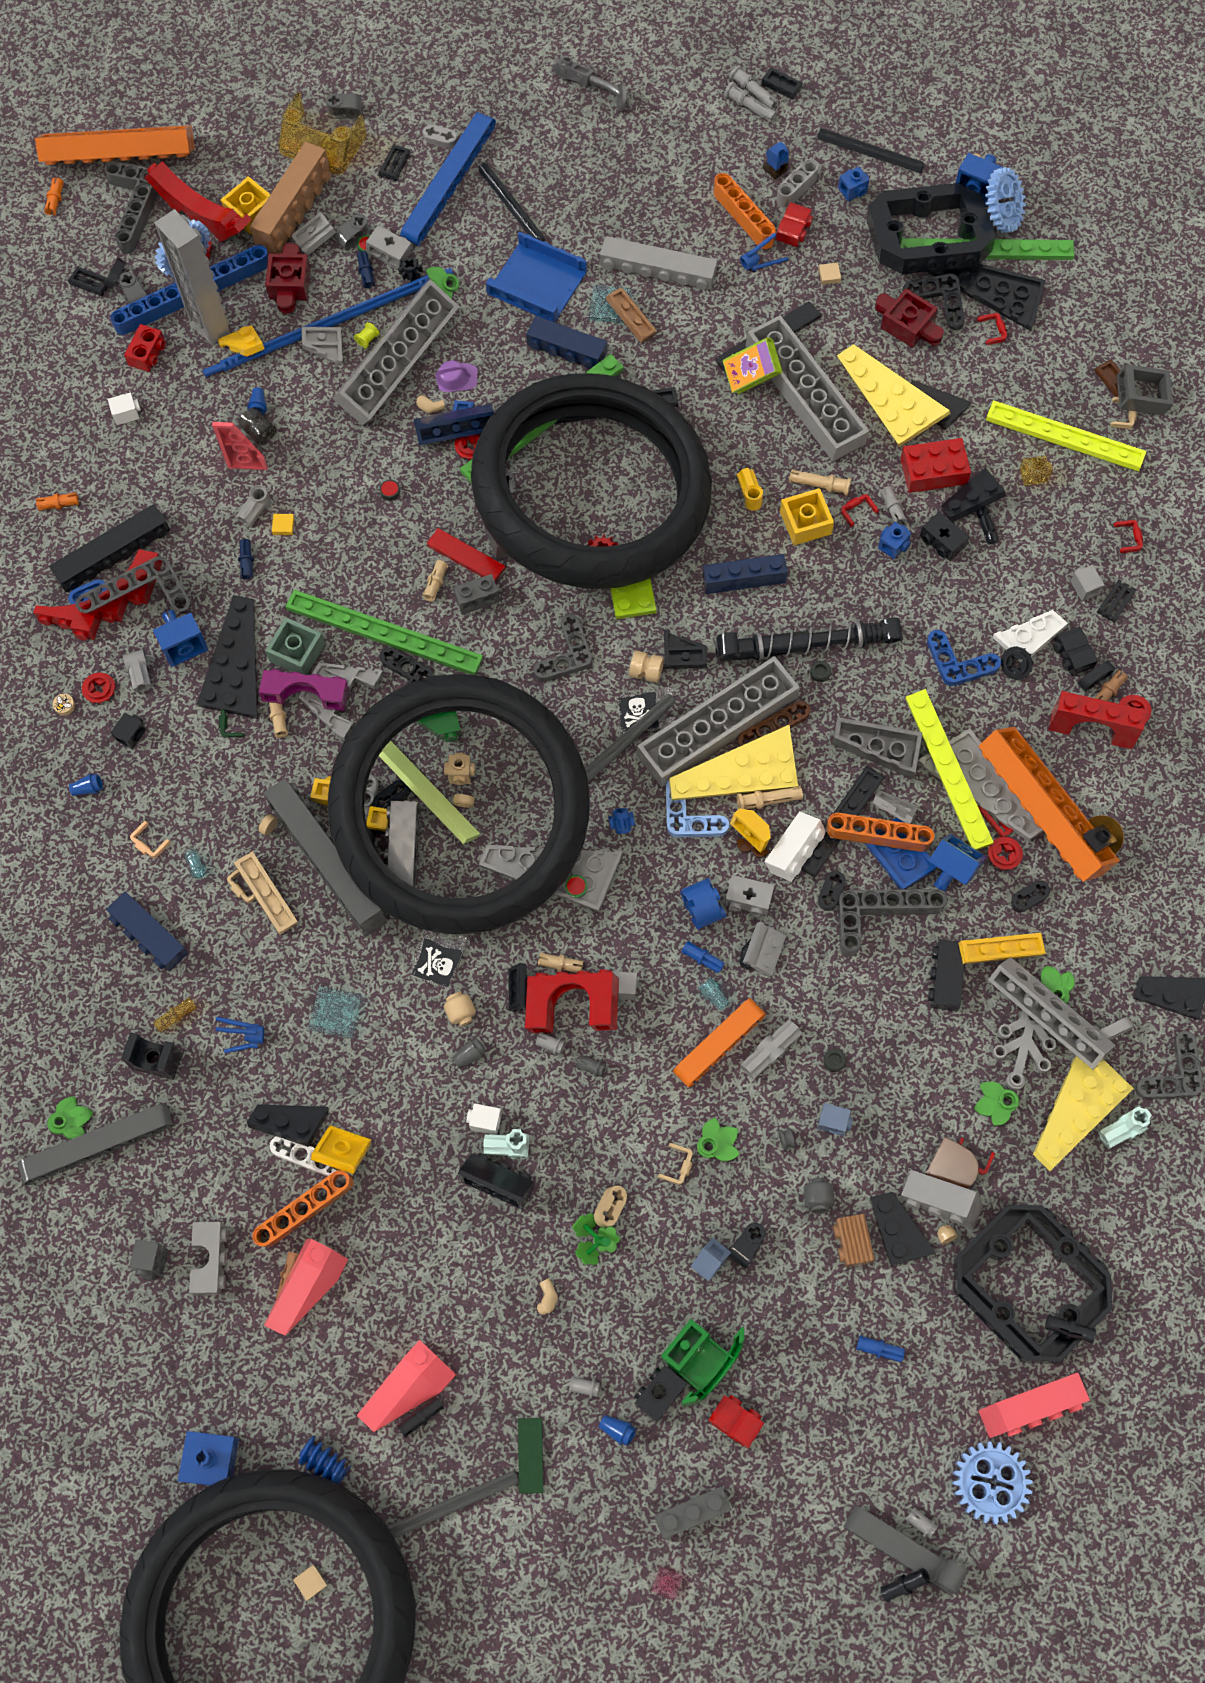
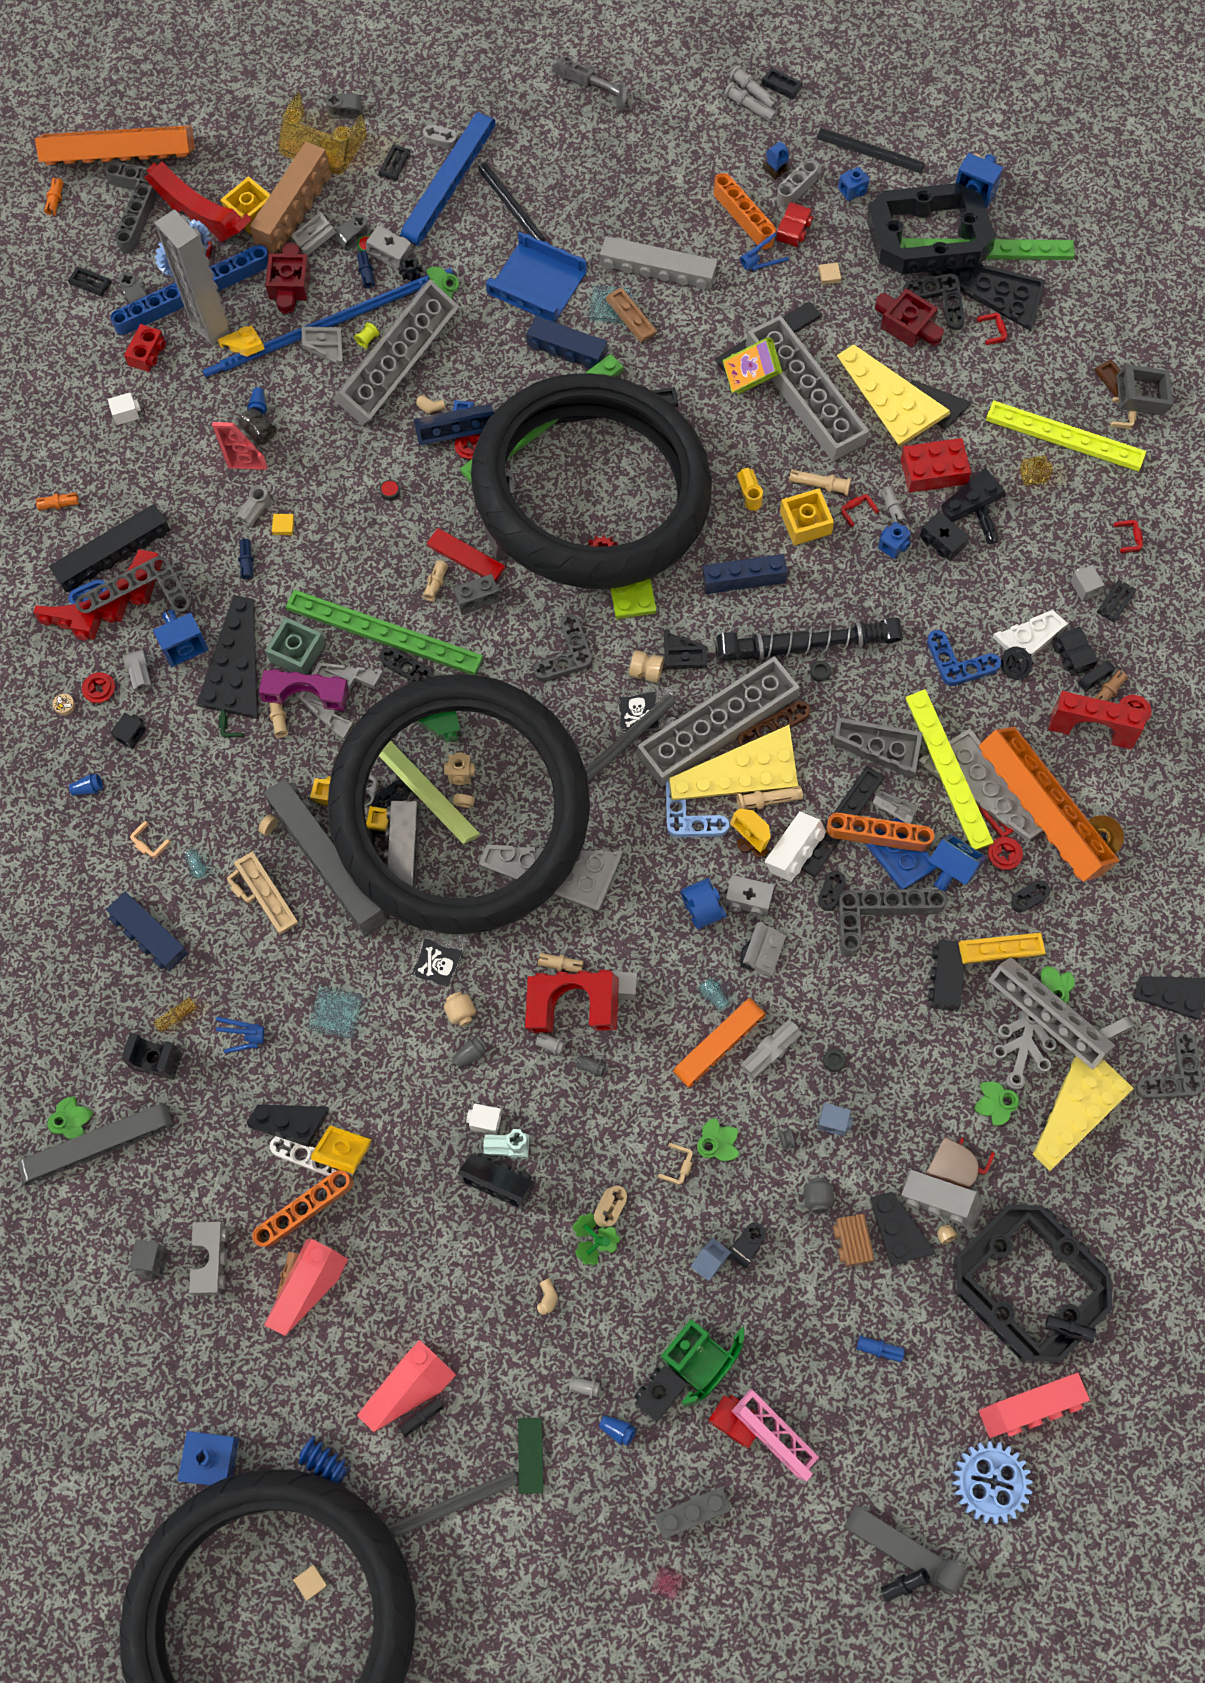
black beam [104,258,126,289] -> none
medium lavender piece [435,360,478,392] -> none
black plate [508,963,527,1012] -> none
red tile [565,875,588,898] -> none
blue gear [608,808,635,834] -> none
blue axle [681,941,725,973] -> none
light grey pin [906,1507,938,1539] -> none
light blue gear [985,167,1026,233] -> none
black plate [1083,824,1118,853] -> none
light aqua piece [1098,1107,1151,1149] -> none
none -> bright pink fence [732,1389,819,1482]

